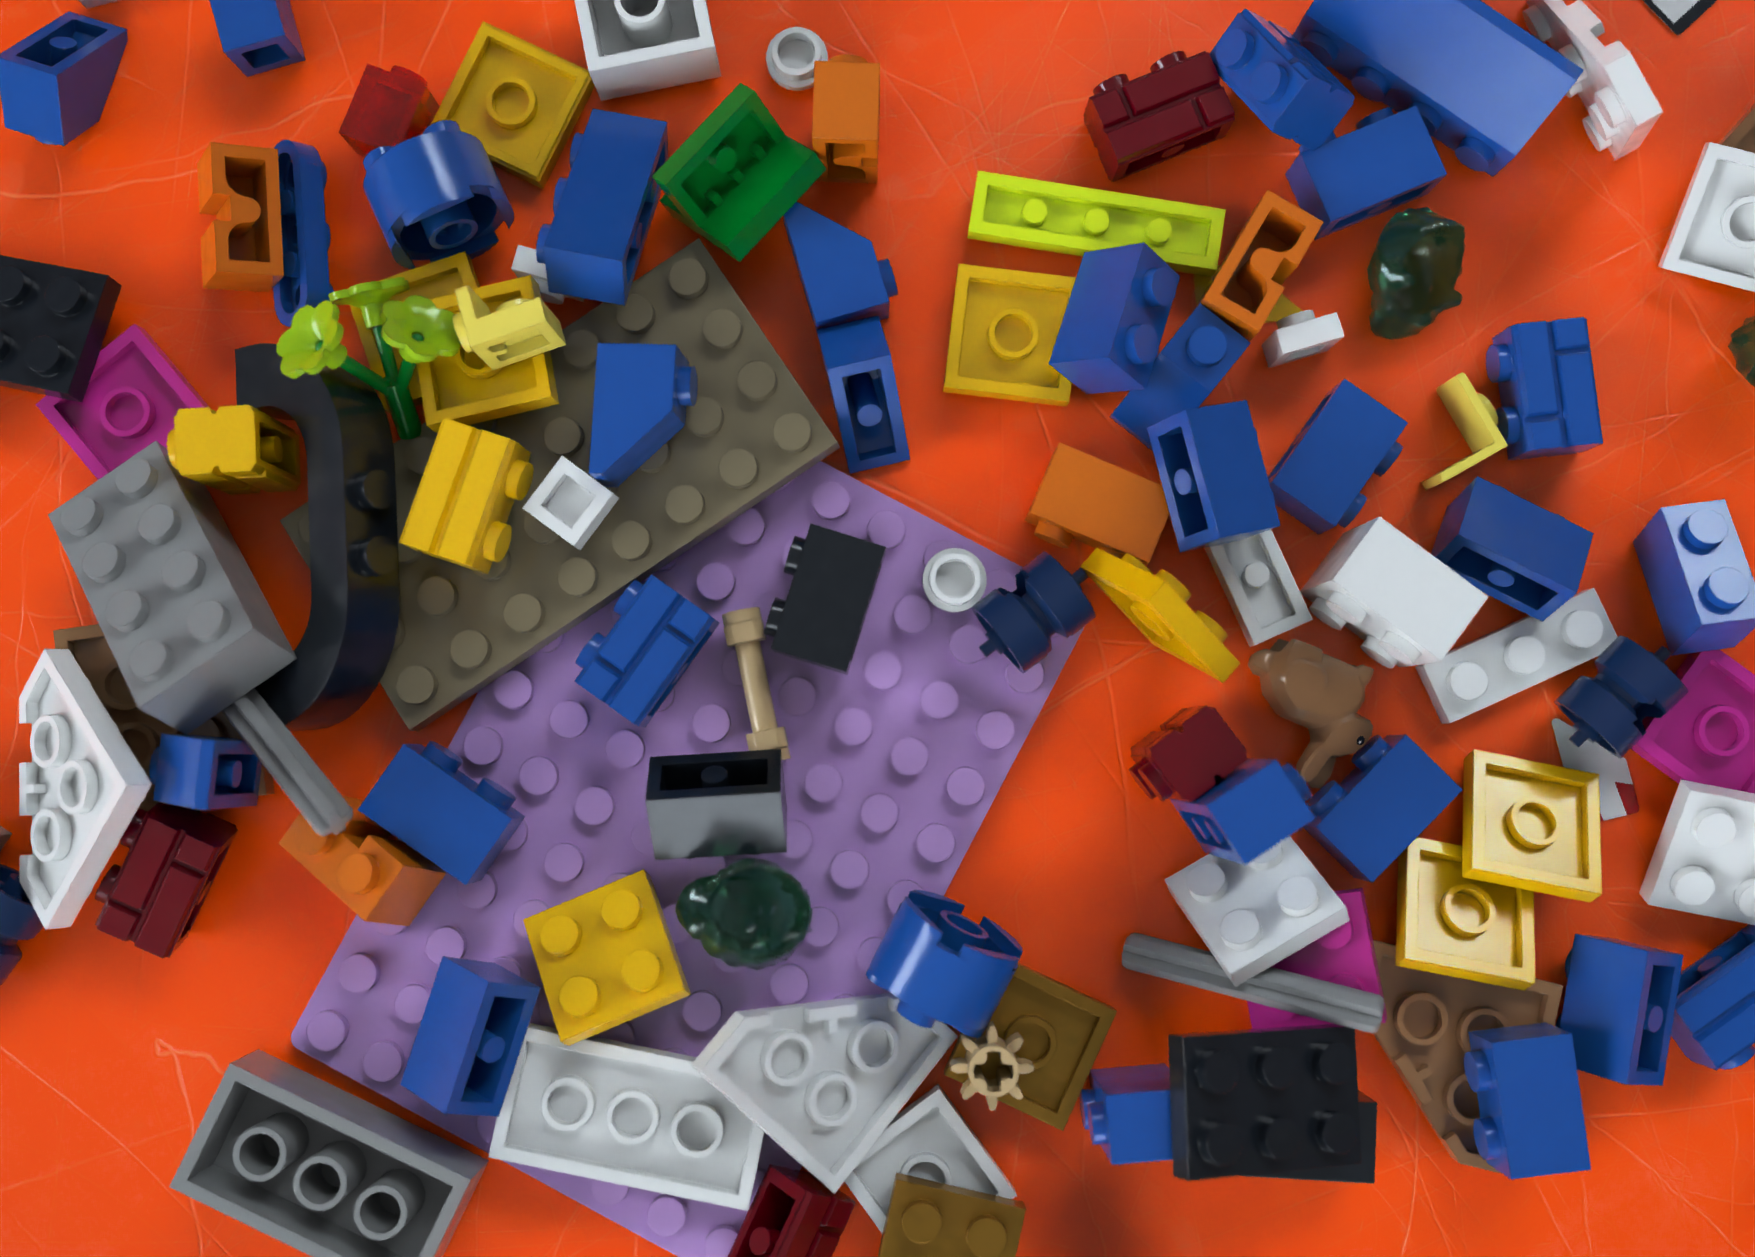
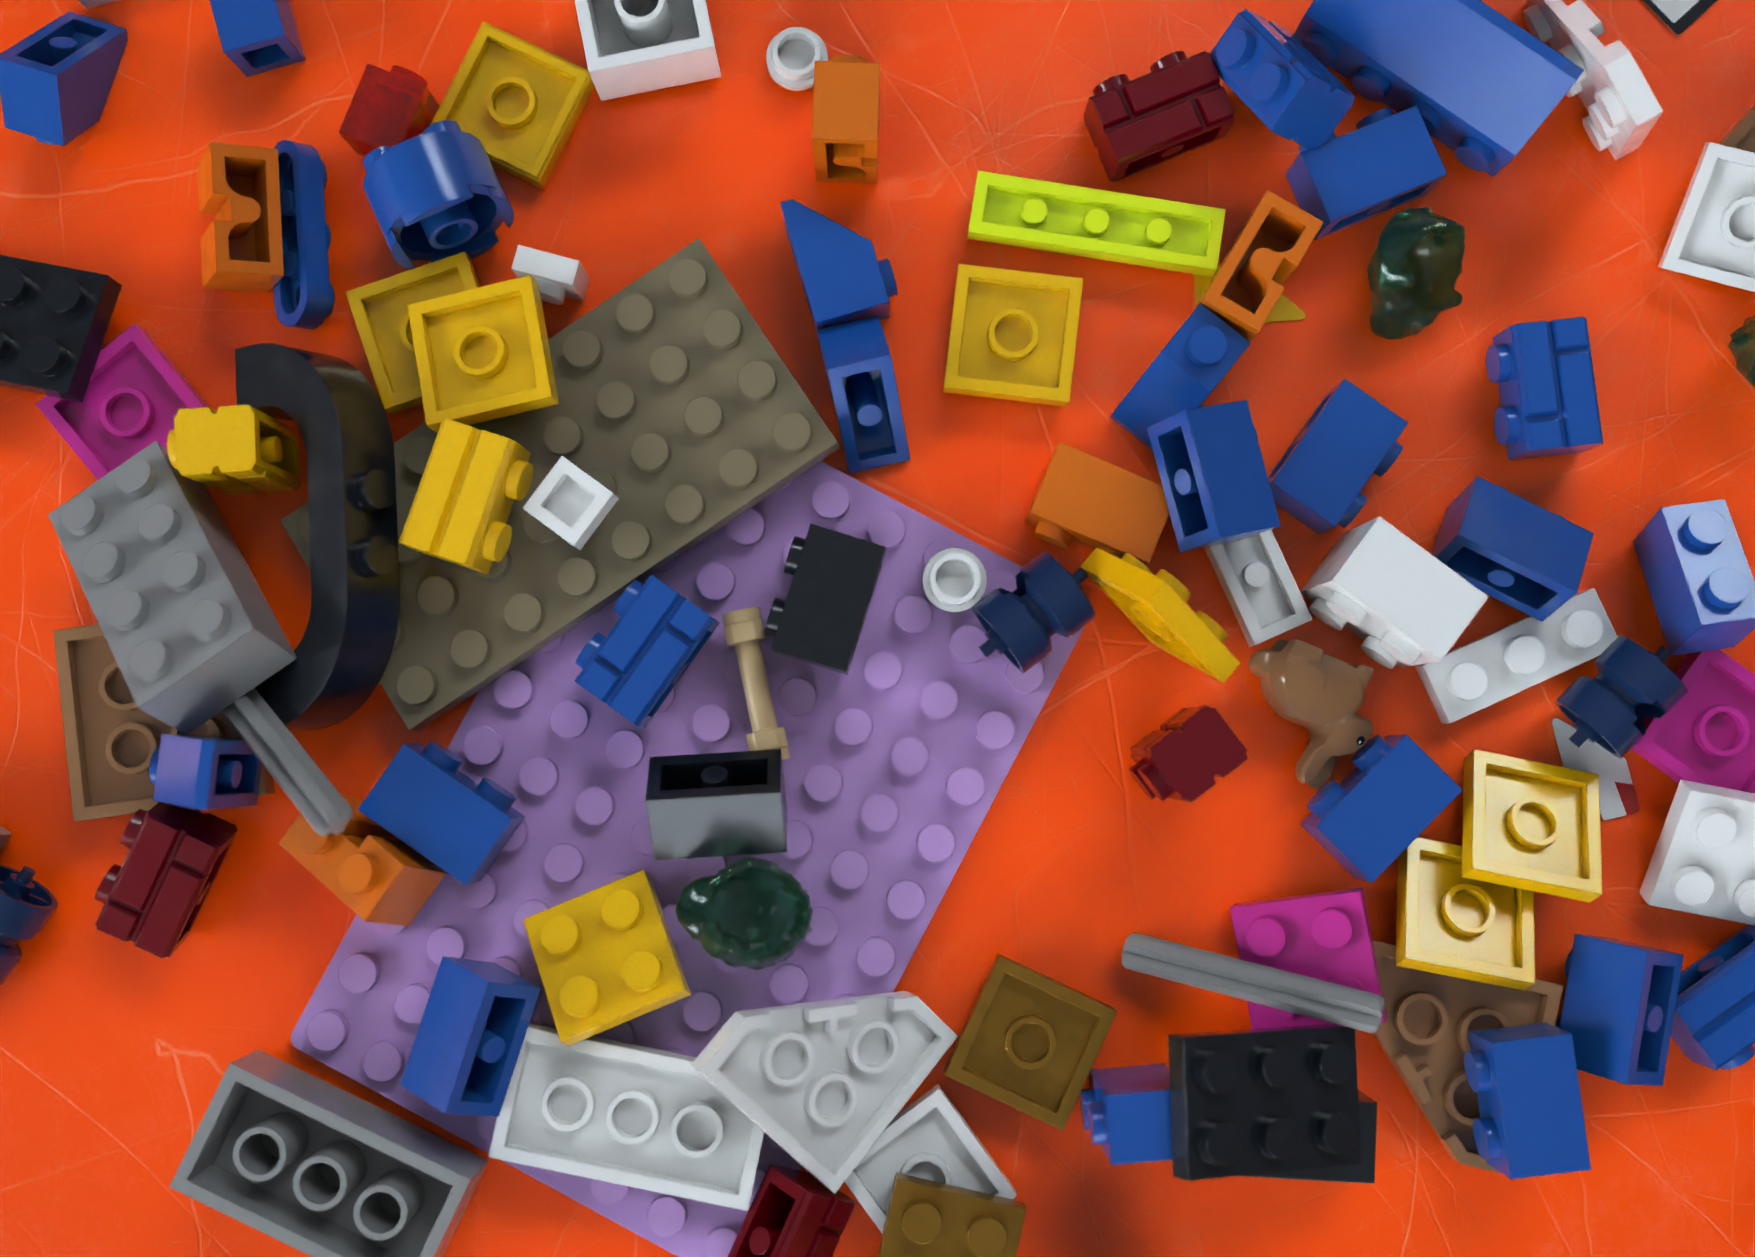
white plate [19,648,152,930] -> none
lime plant [276,277,461,440] -> none
light yellow bracket [453,285,567,370] -> none
blue brick [536,108,668,306] -> none
blue slope [589,343,698,487] -> none
green bracket [652,83,826,262] -> none
blue brick [866,890,1023,1038] -> none
tan gear [950,1021,1034,1111] -> none
blue brick [1049,242,1180,394] -> none
white plate [1164,836,1350,987] -> none
blue brick [1170,758,1316,865] -> none
white plate [1262,310,1344,368] -> none
light yellow bracket [1421,372,1508,490] -> none

